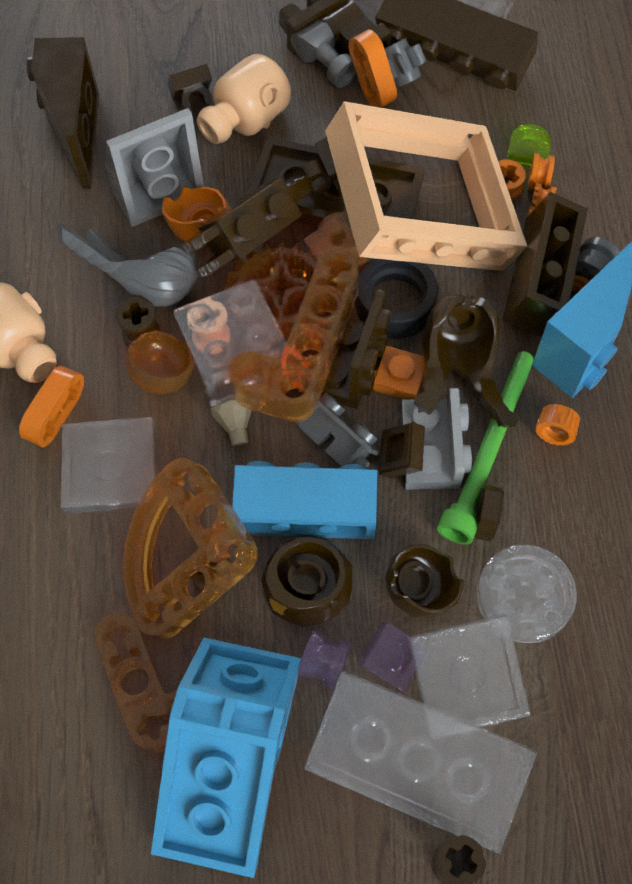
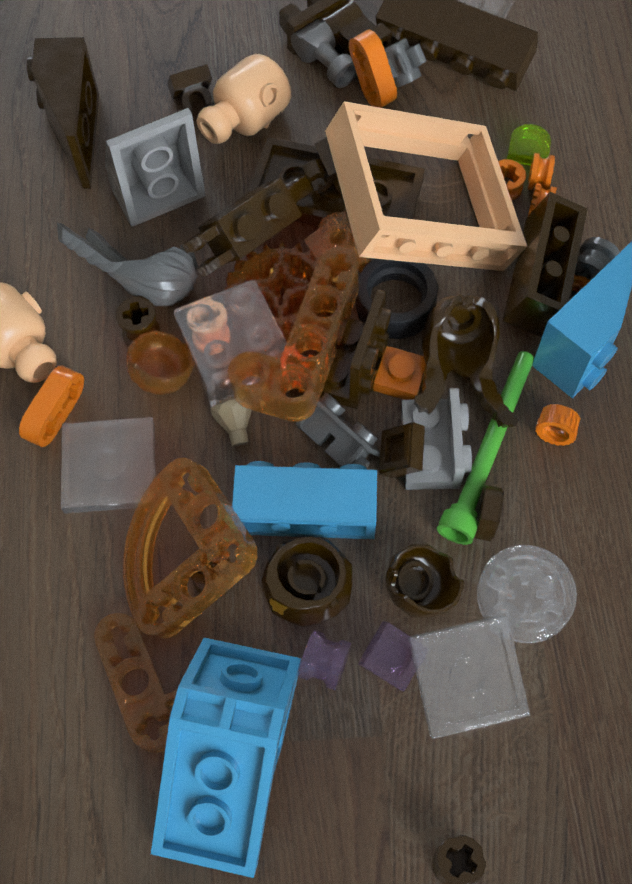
orange hair [161,186,229,242] -> none
clear tile [304,671,537,854] -> none

